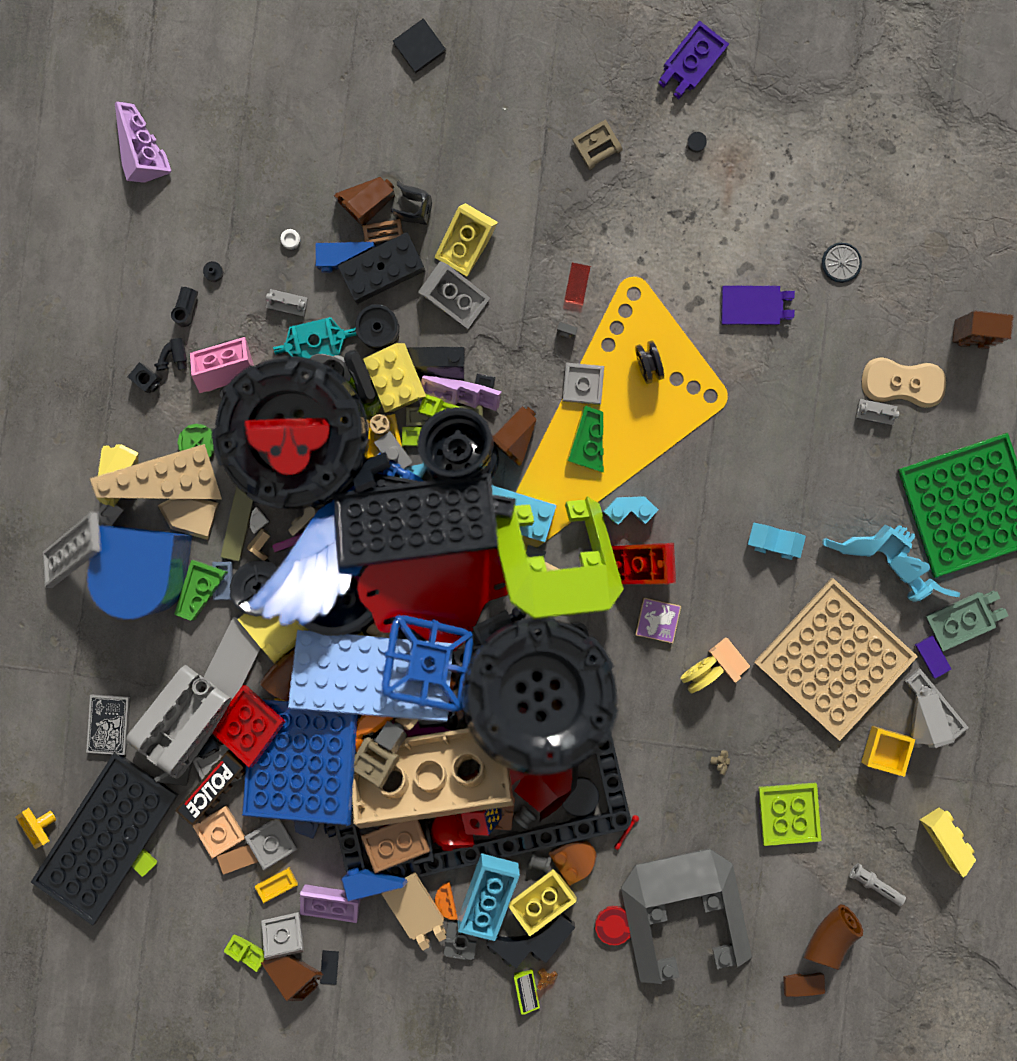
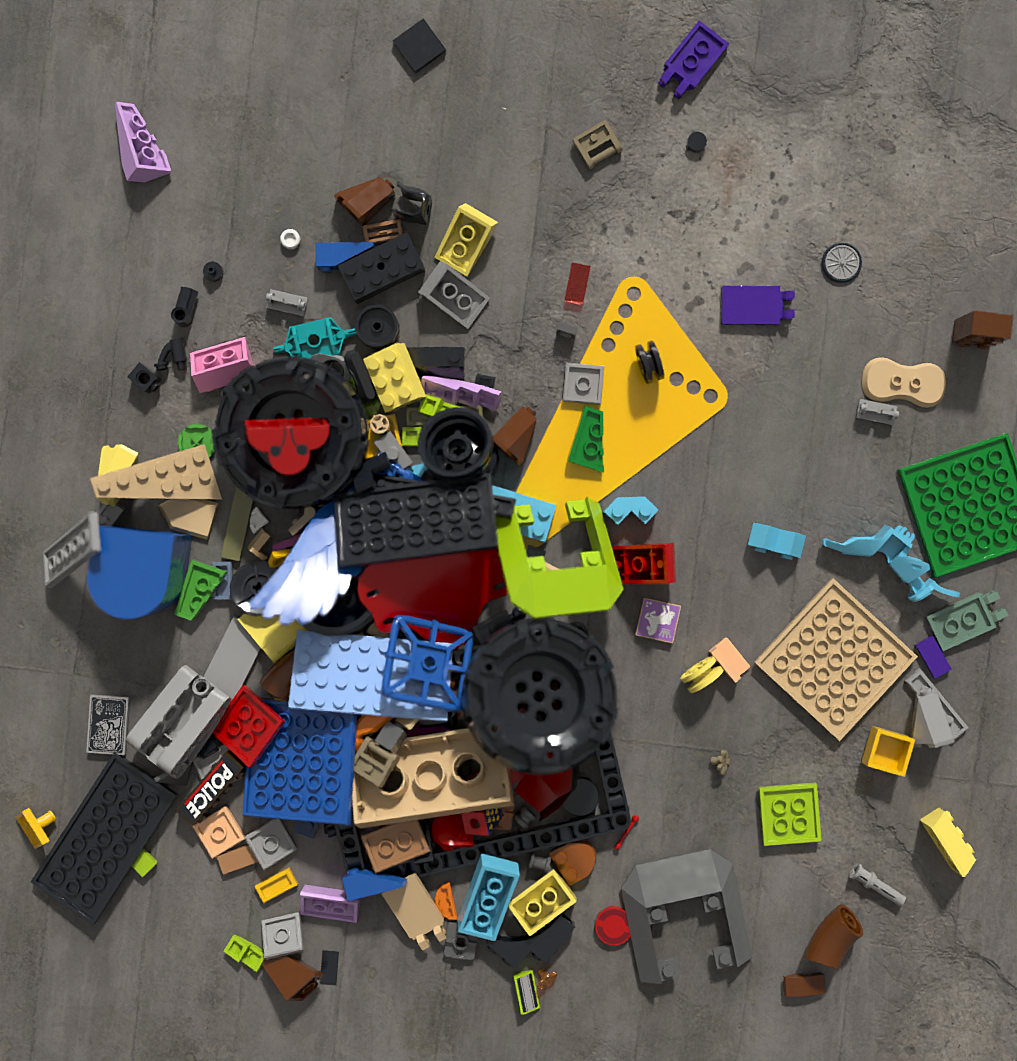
none -> yellow tile [268,549,291,568]

